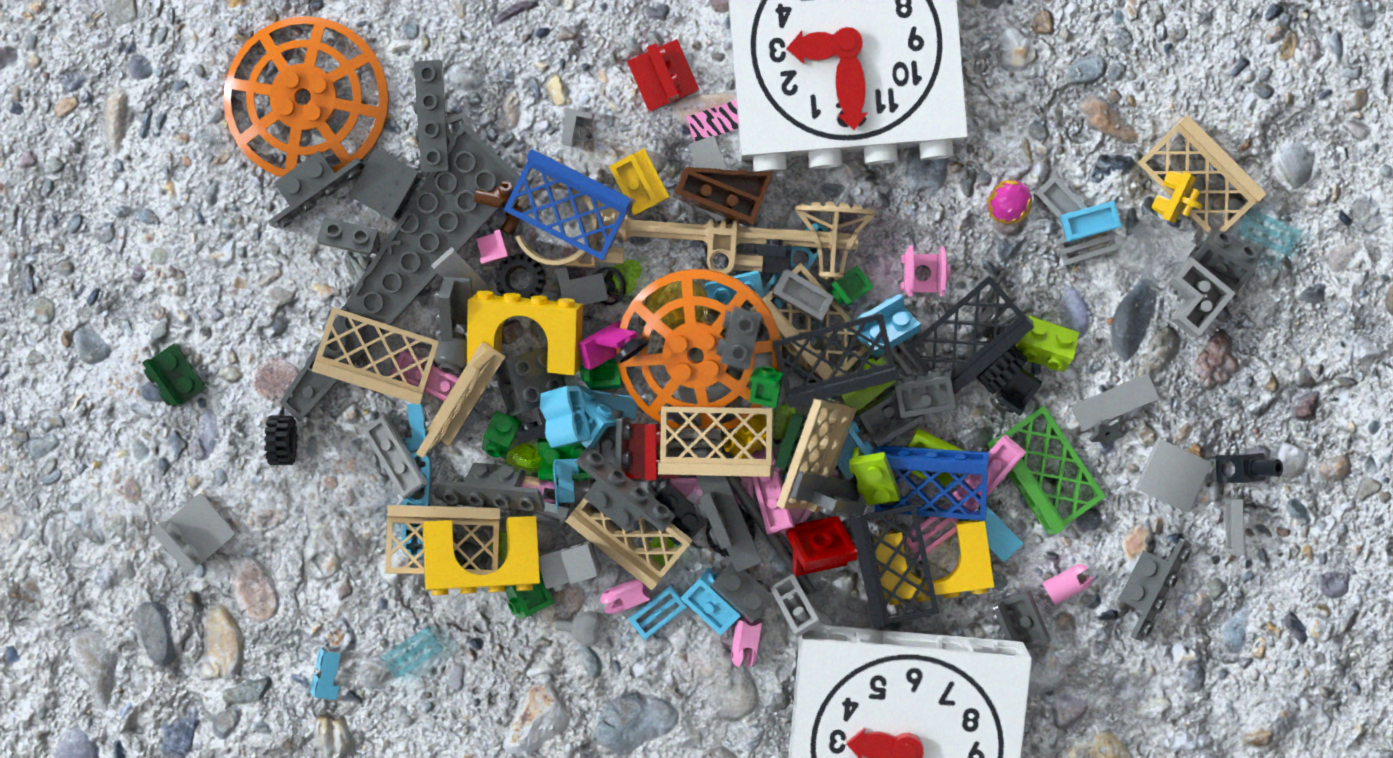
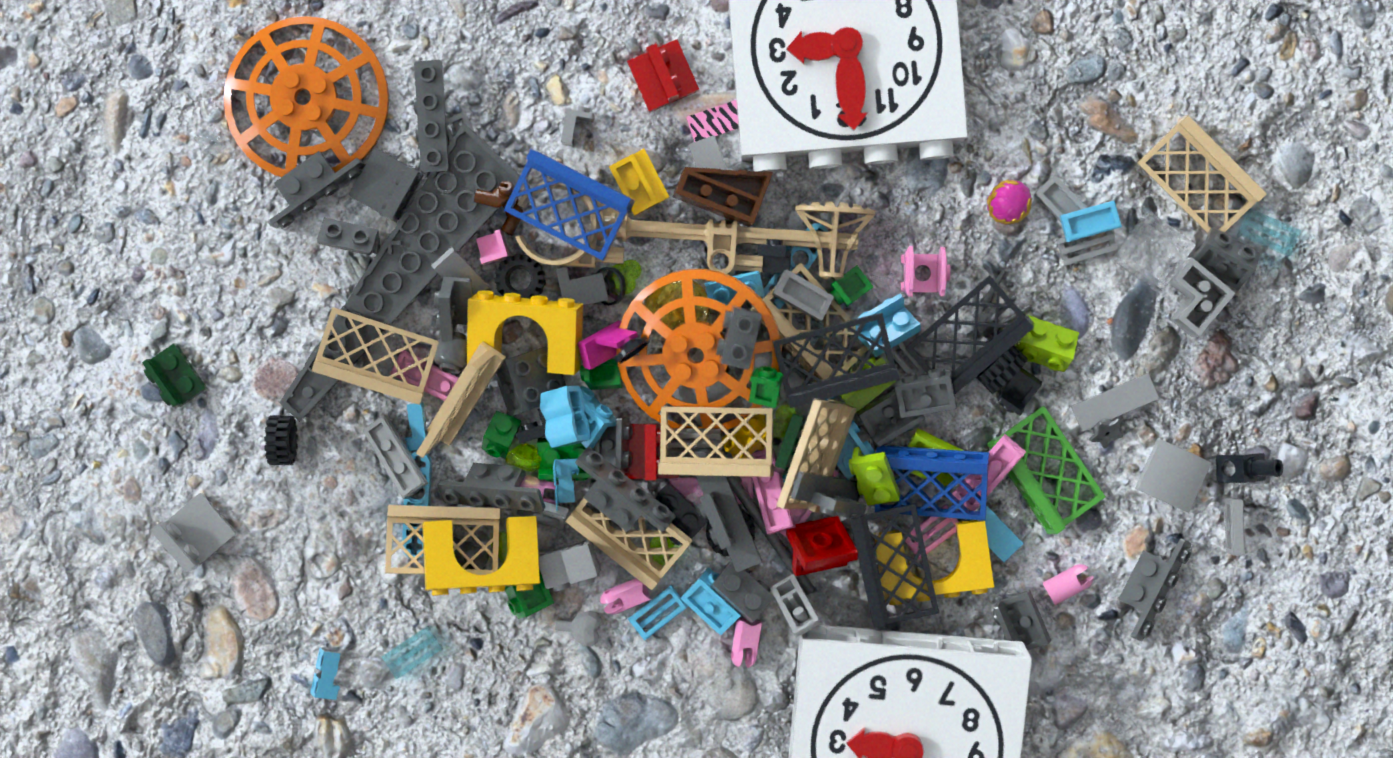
medium azure piece [591,390,638,420] -> none
yellow hips [1151,171,1203,223] -> none

